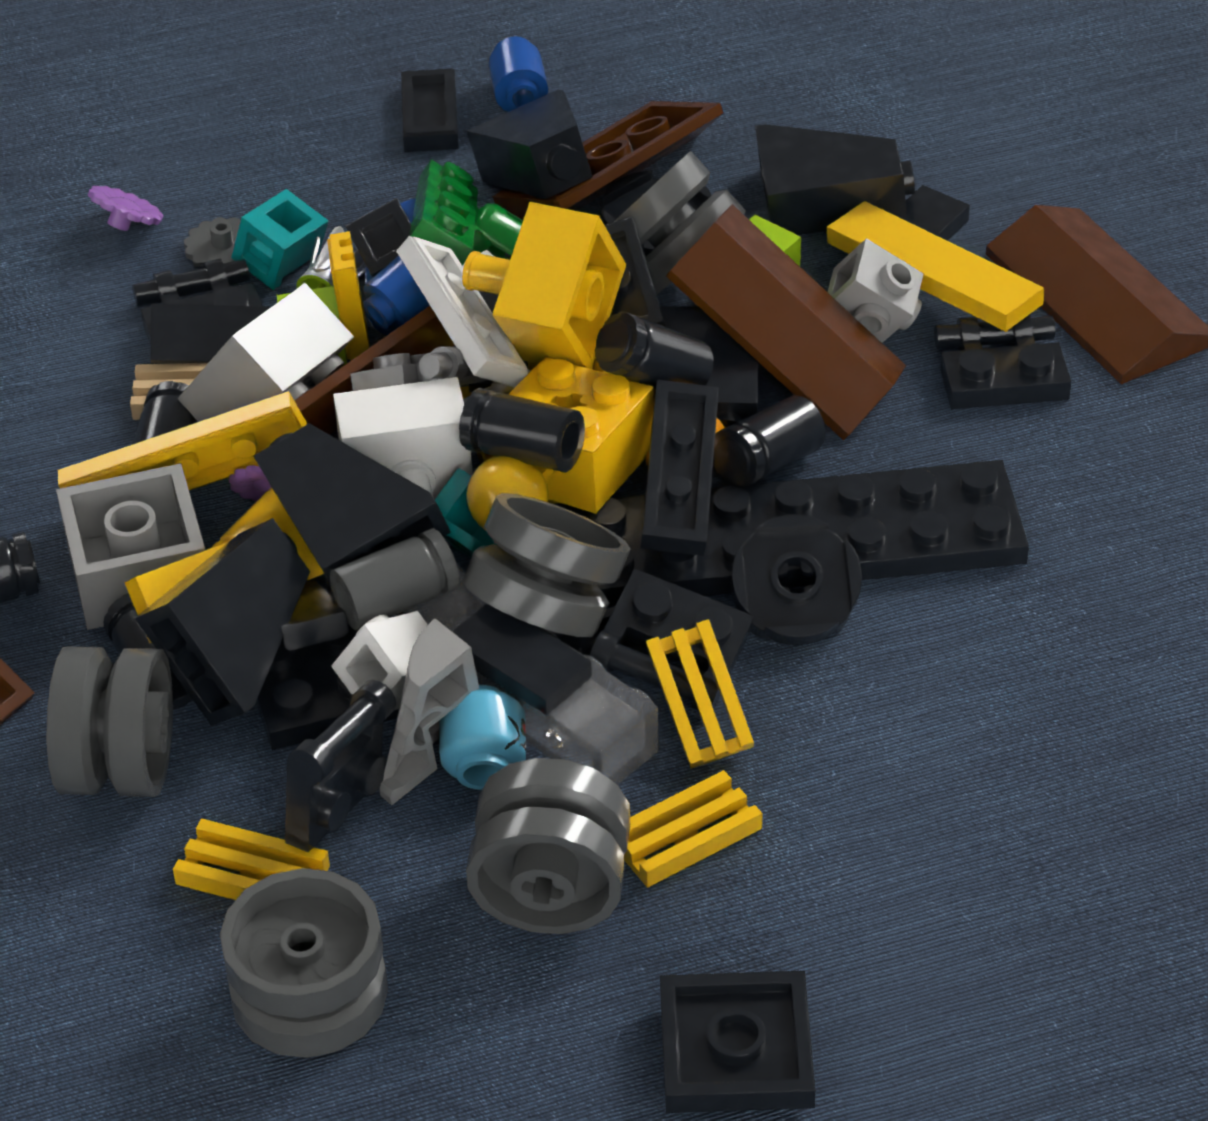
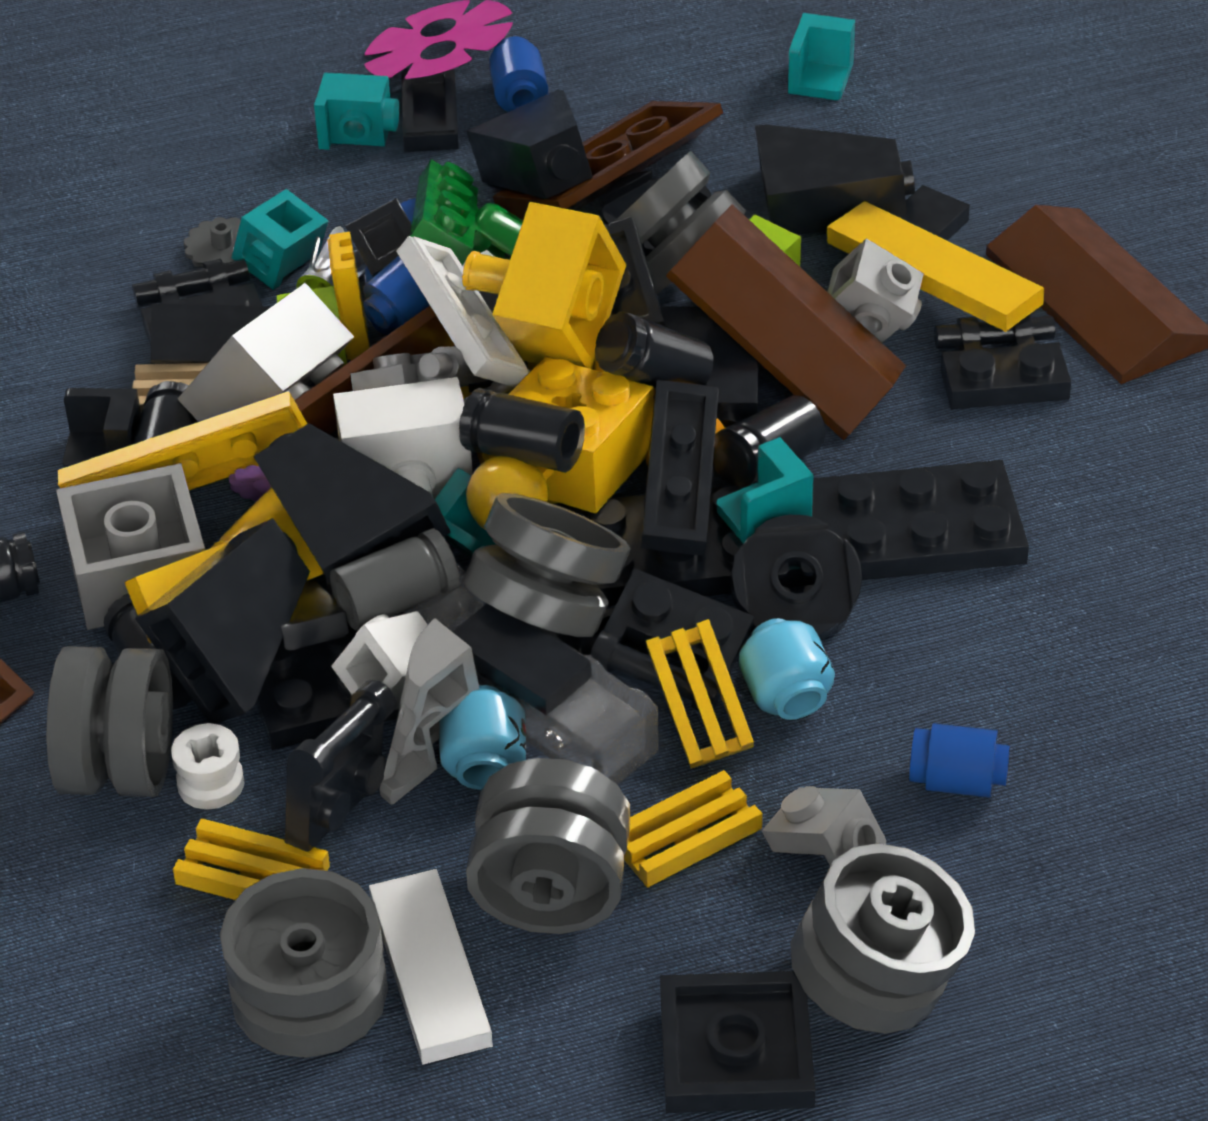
medium lavender piece [88,186,164,231] -> none
none -> black panel [62,388,141,468]
none -> white wheel [171,723,244,810]
none -> teal brick [314,73,399,150]
none -> dark pink piece [364,0,513,79]
none -> white tile [369,869,493,1065]
none -> teal panel [717,437,813,544]
none -> medium azure head [738,618,835,720]
none -> light grey bracket [762,786,886,866]
none -> teal panel [788,13,855,100]
none -> dark grey wheel [790,843,975,1034]
none -> blue brick [909,723,1010,798]

